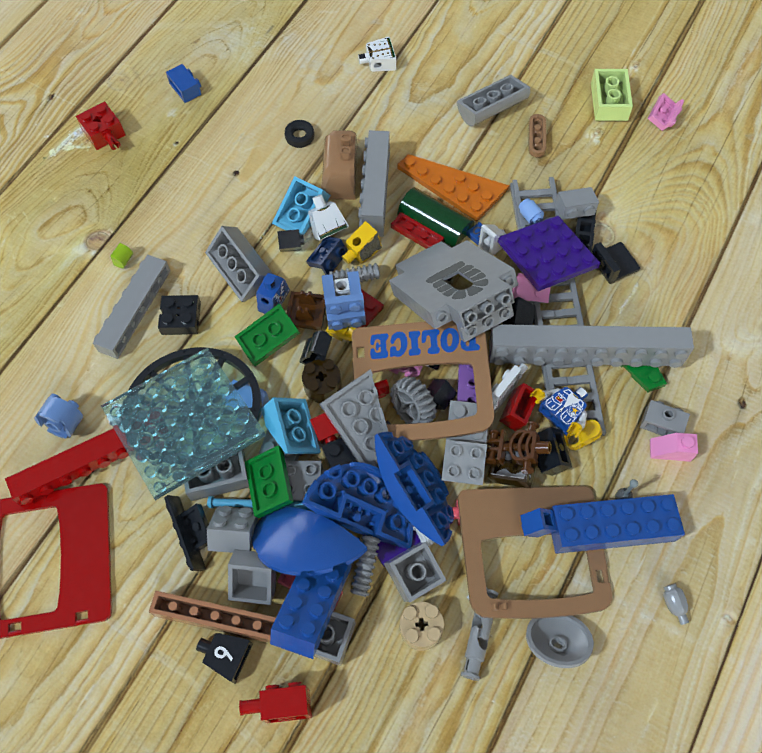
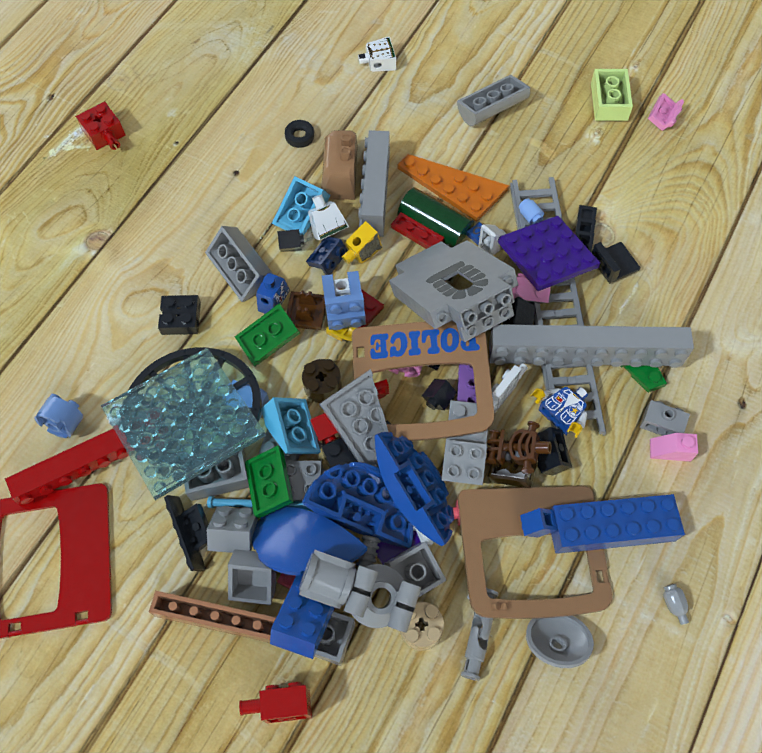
light grey brick [93,254,171,359] -> none
lime brick [110,243,133,269] -> none
blue piece [166,64,201,103] -> none
black torso [196,633,253,684] -> none
black brick [299,331,332,365] -> none
light grey piece [329,263,380,282] -> none
light grey gear [390,376,437,424] -> none
red piece [499,383,537,431] -> none
medium nougat plate [528,114,546,157] -> none
light grey brick [555,187,599,220] -> none
yellow piece [564,420,602,450] -> none
hinge [615,479,638,500] -> none
none -> light grey piece [299,550,421,633]

